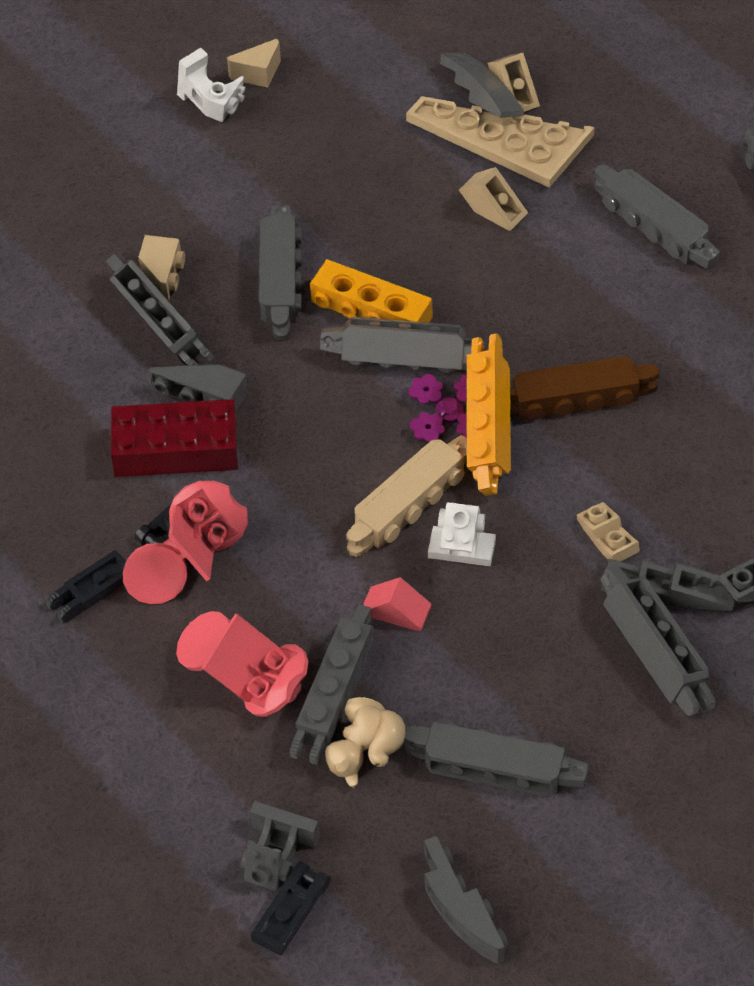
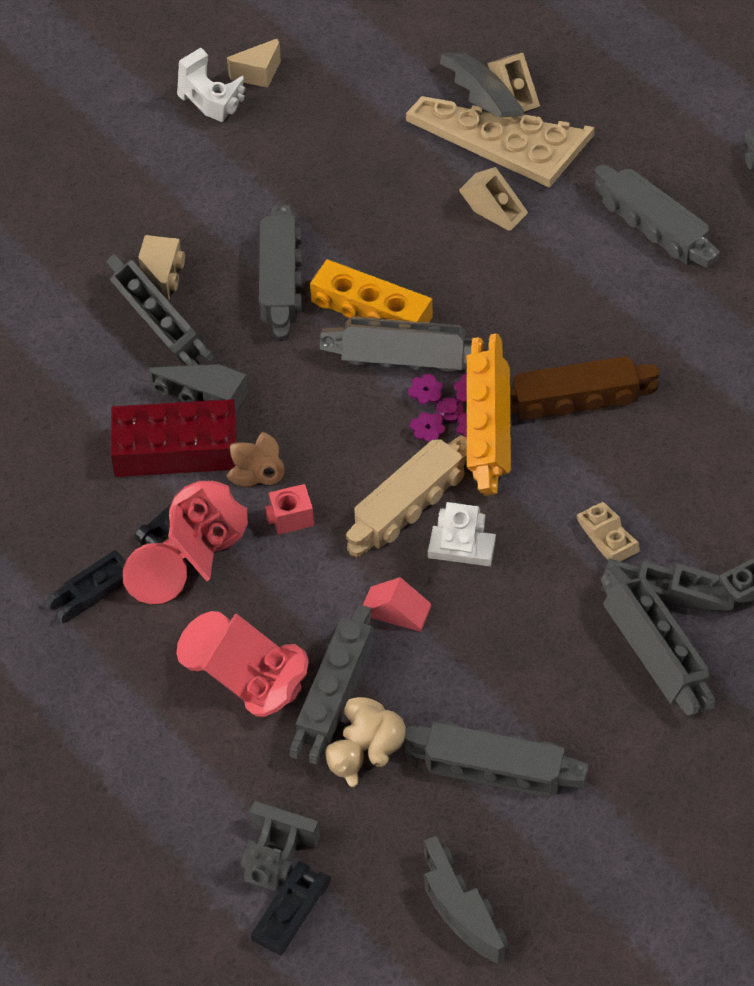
none -> medium nougat plate [227,432,285,487]
none -> coral brick [265,484,314,535]

